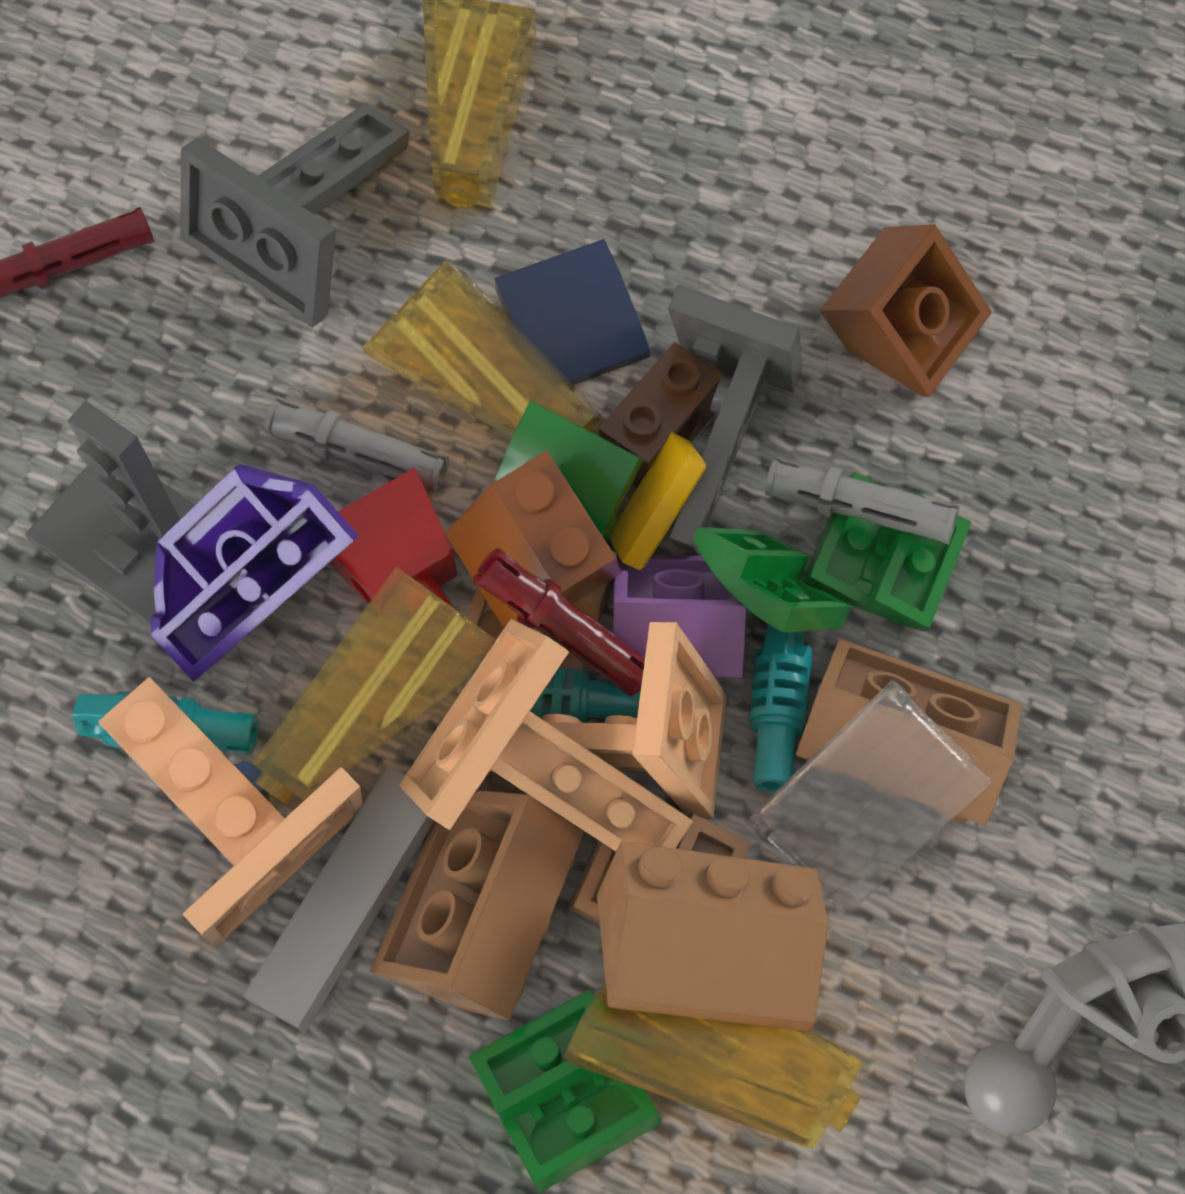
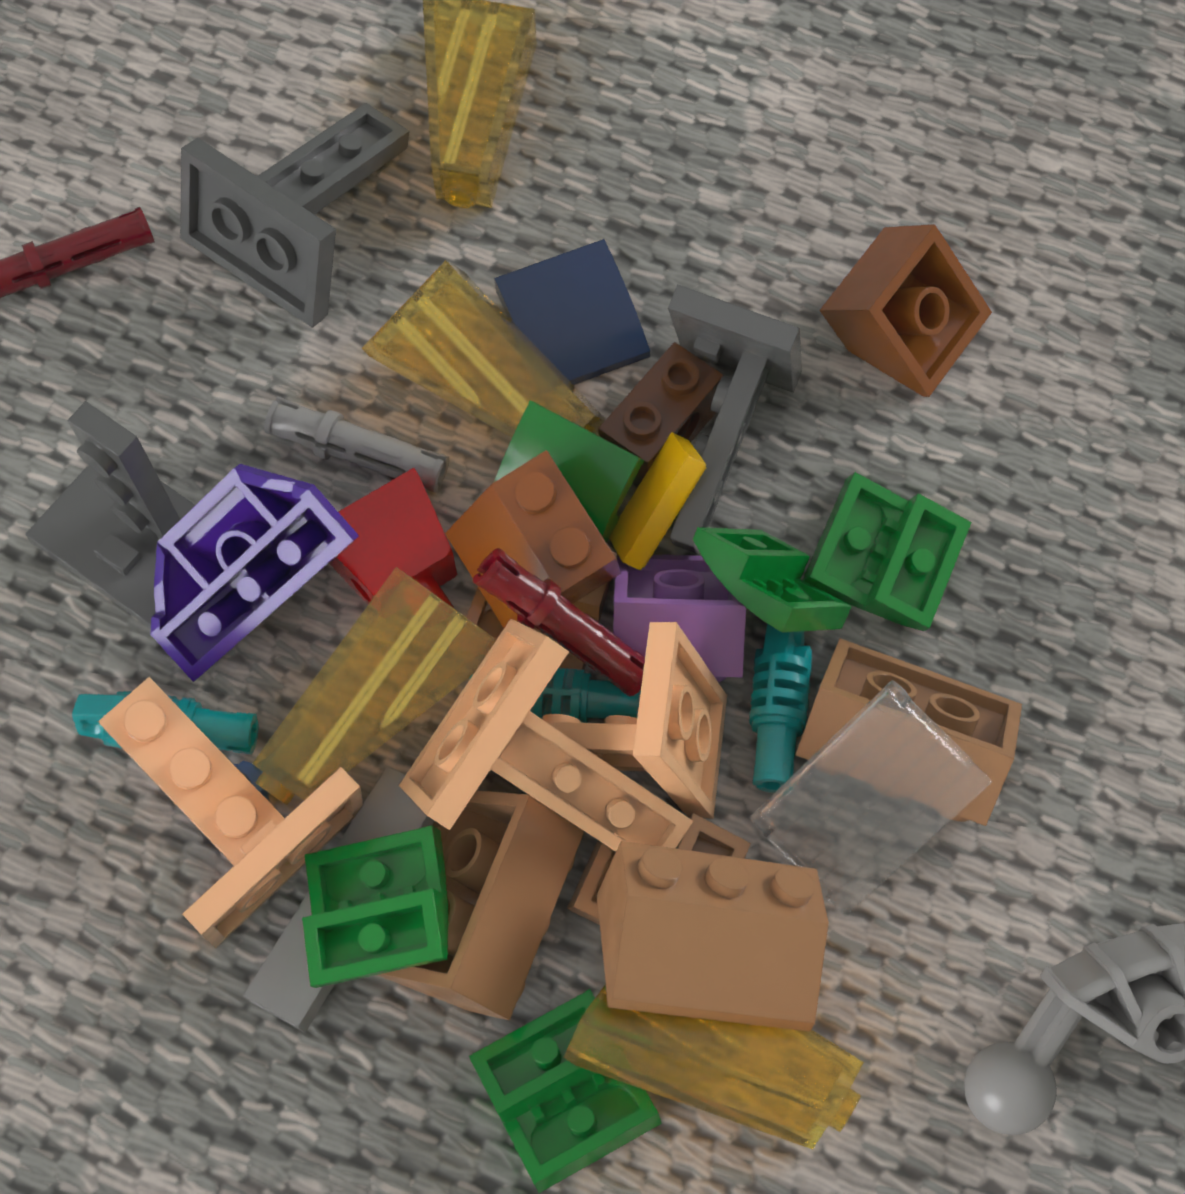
light grey pin [765,456,960,545] -> none
none -> green slope [302,825,448,988]

